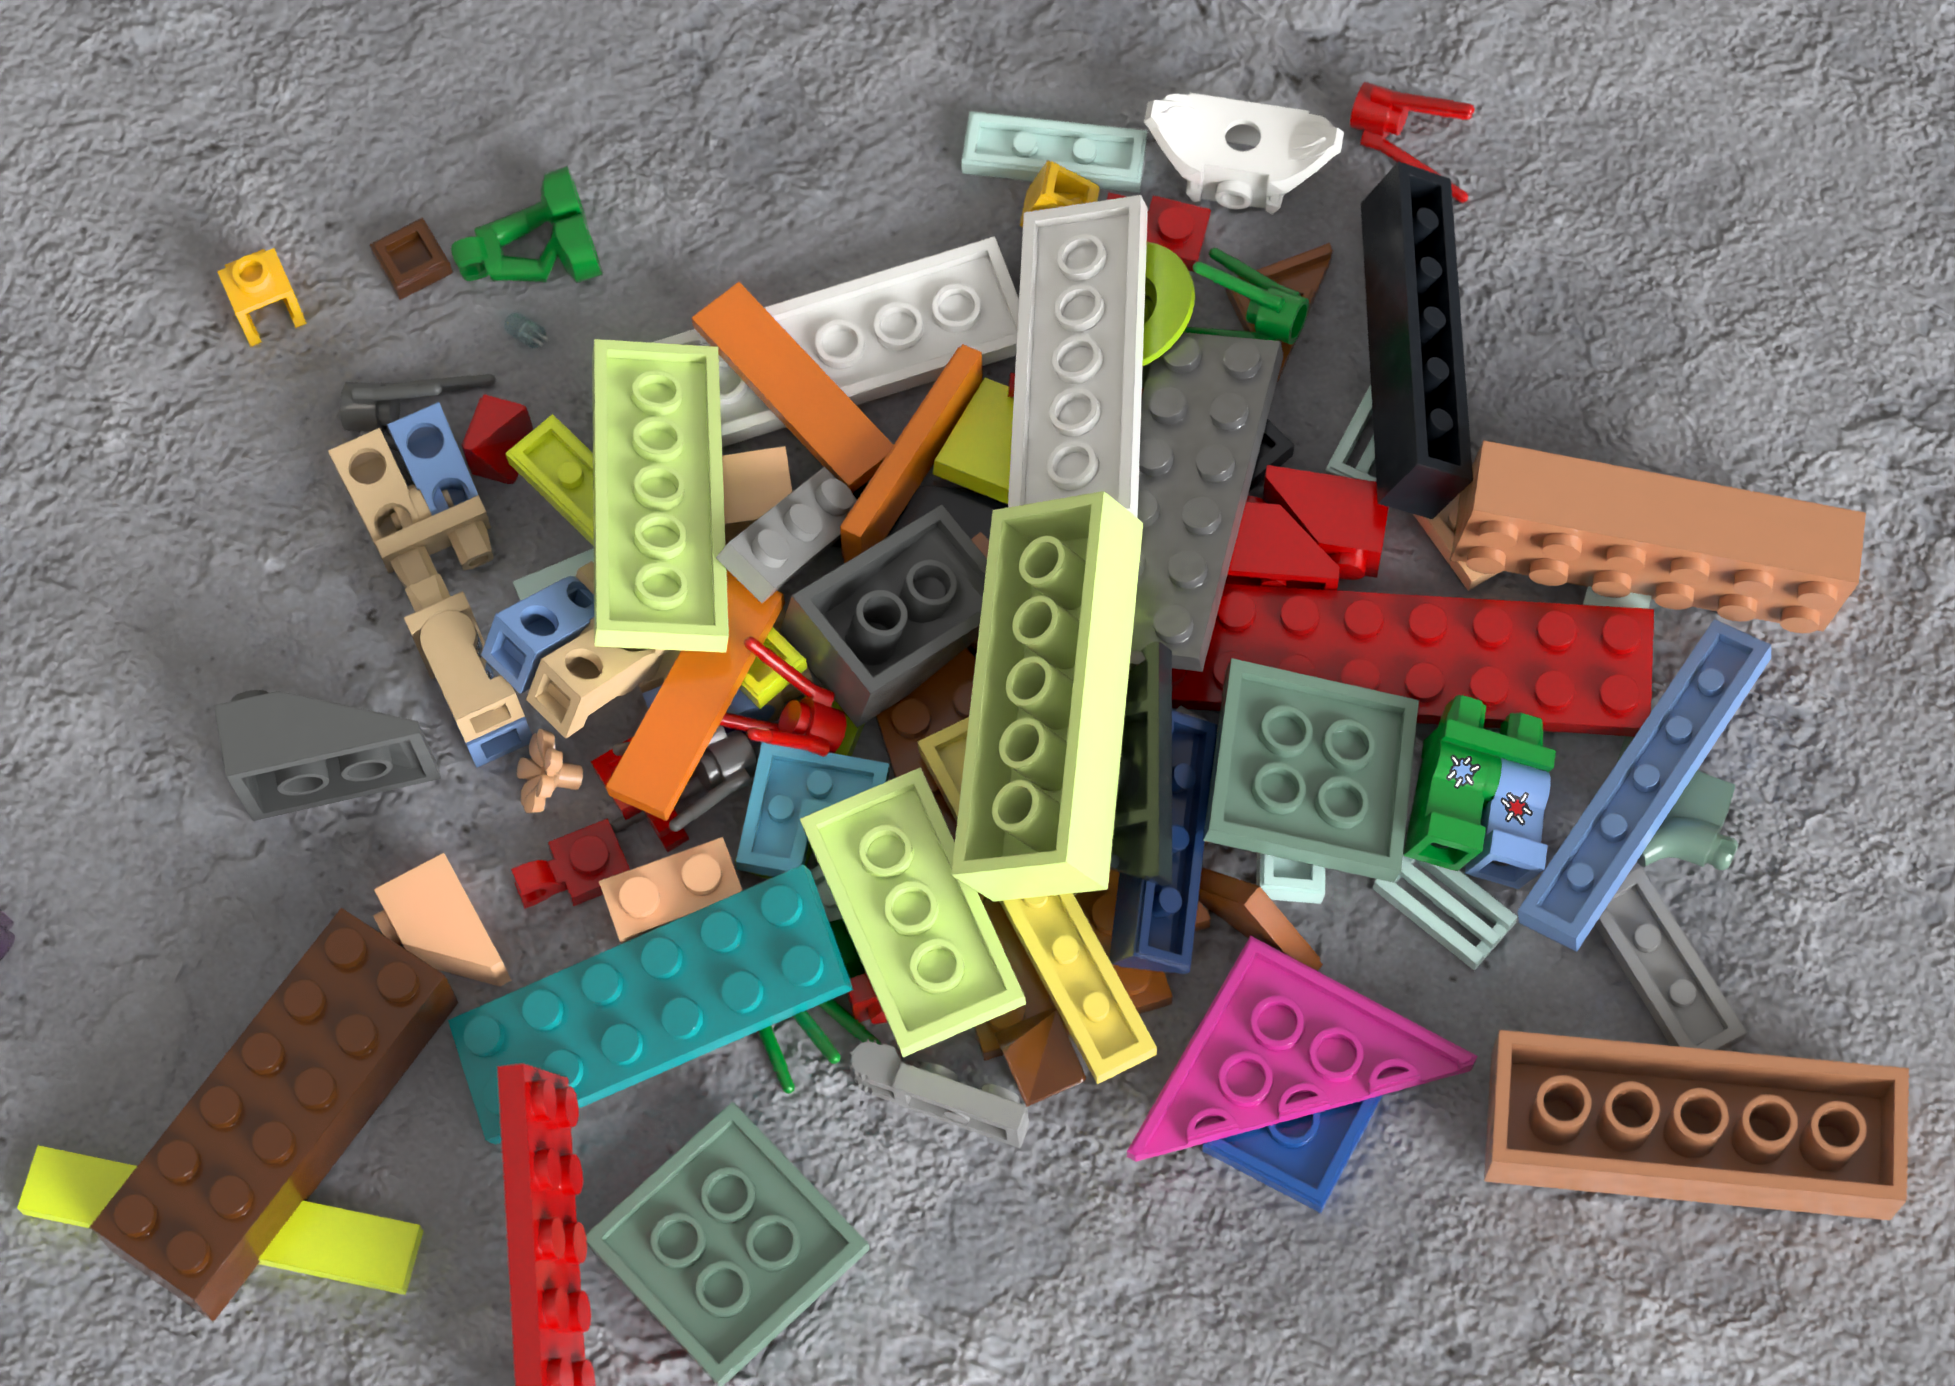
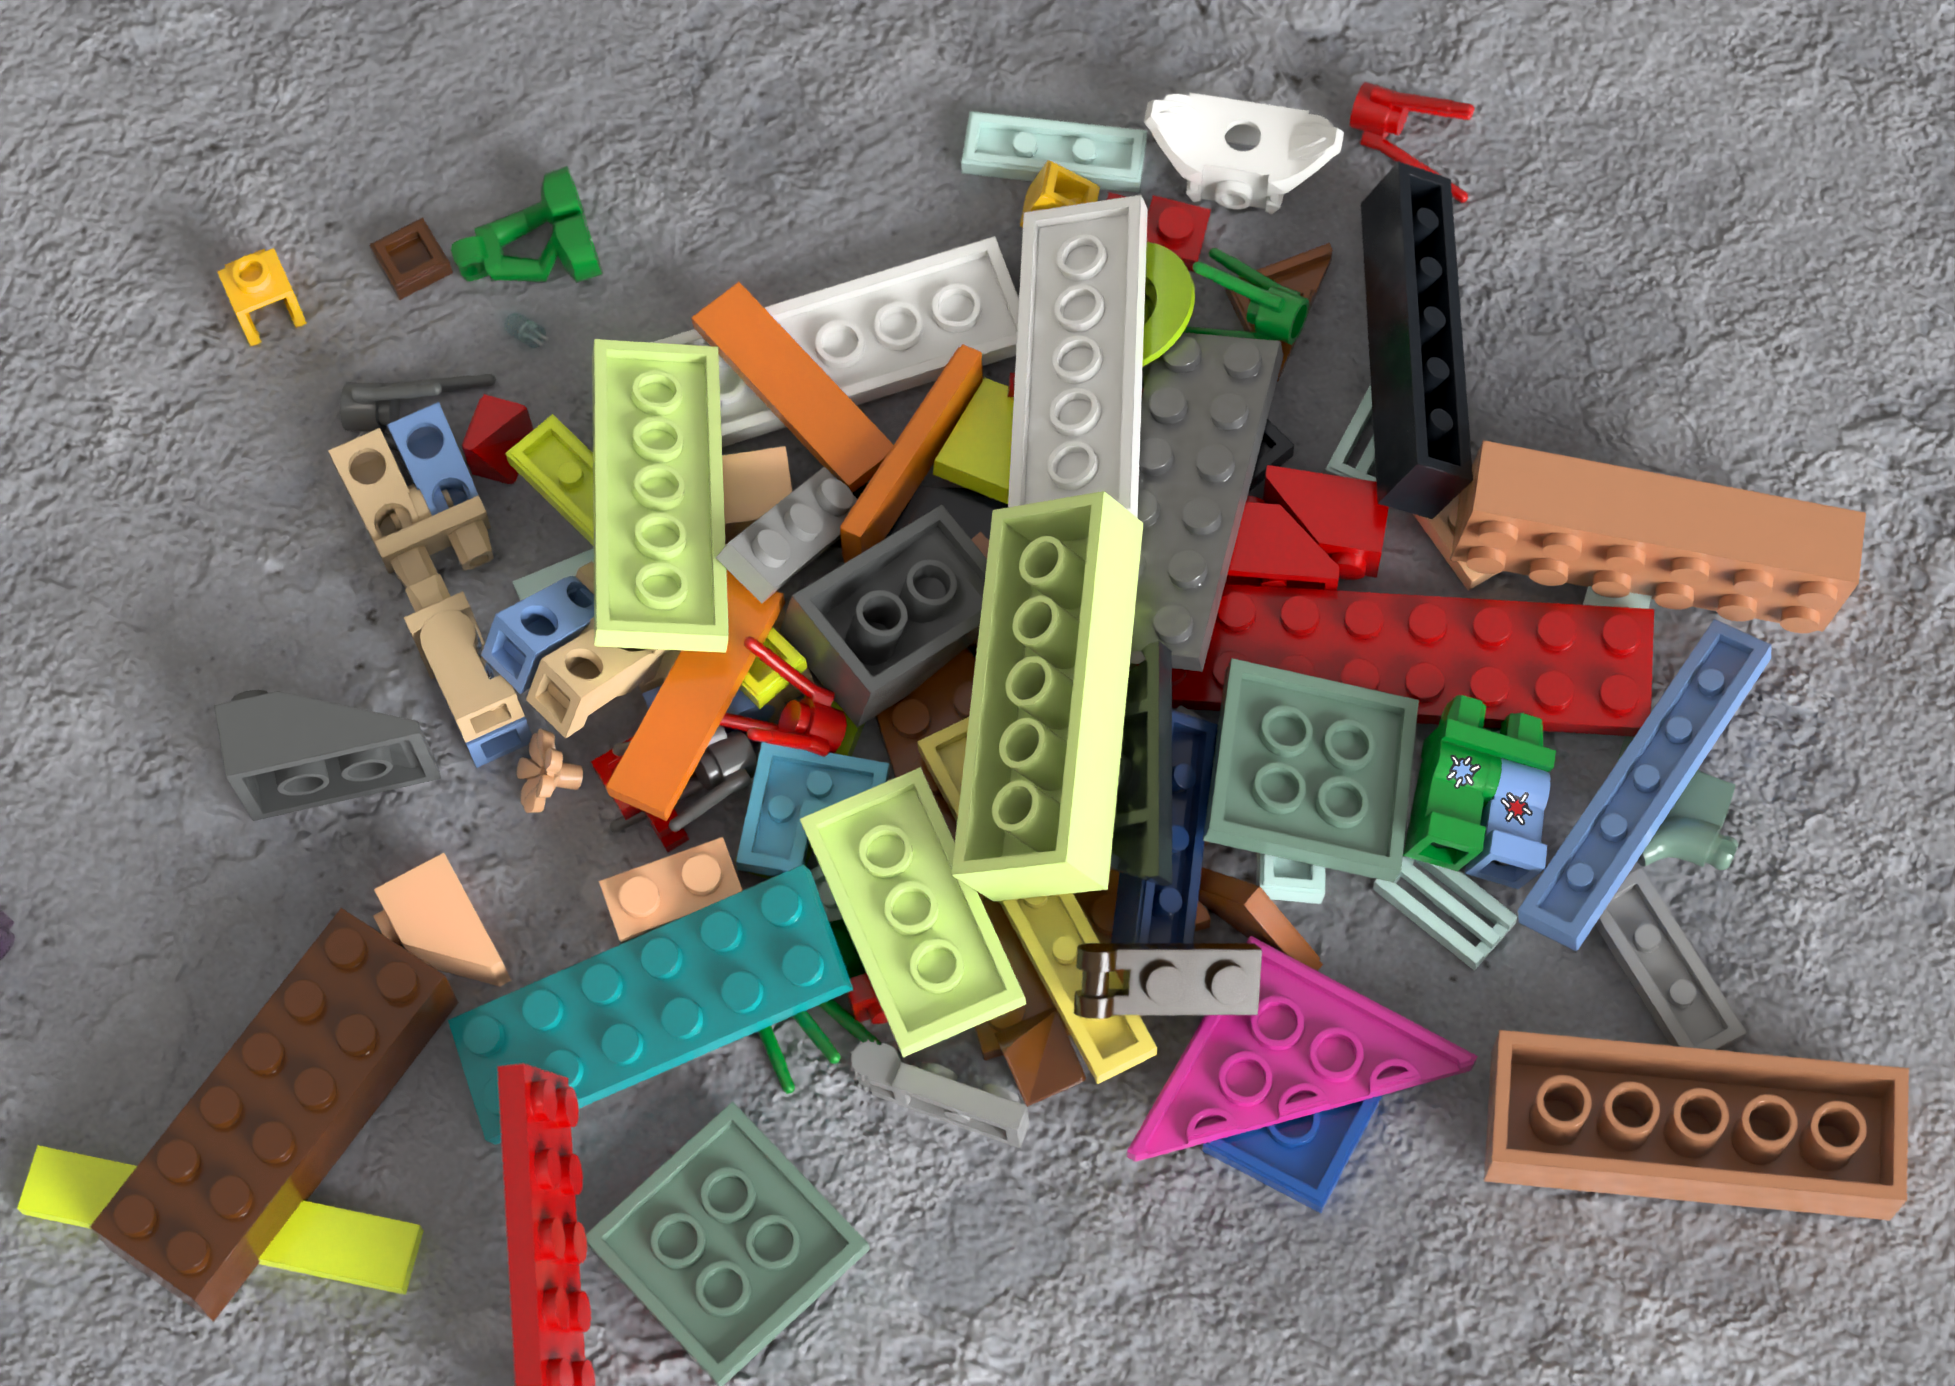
red plate [511,818,630,909] -> none
none -> plate [1074,943,1262,1019]

